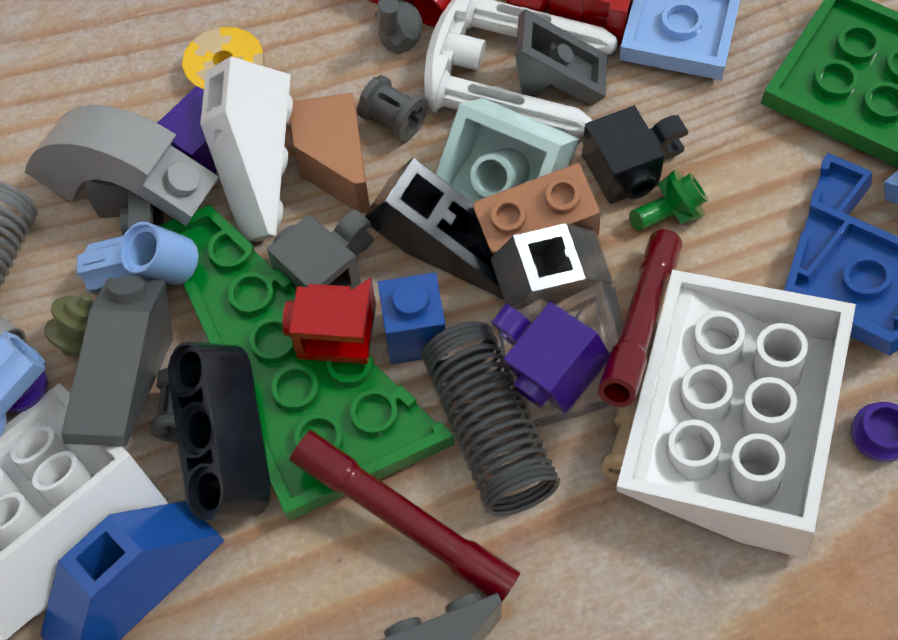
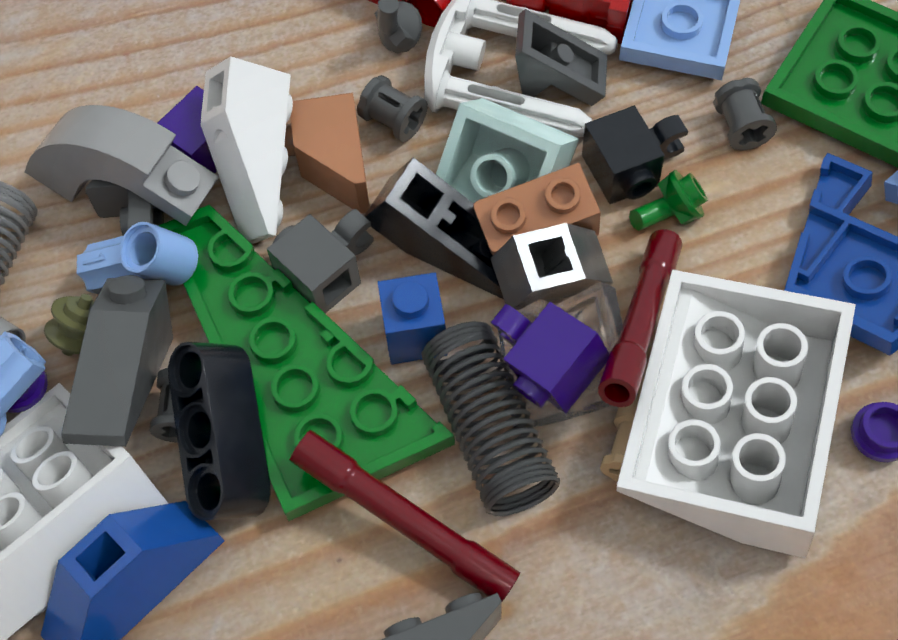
yellow piece [182,27,267,90] -> none
red window [282,277,376,364] -> none
none -> dark grey bush [713,78,777,151]

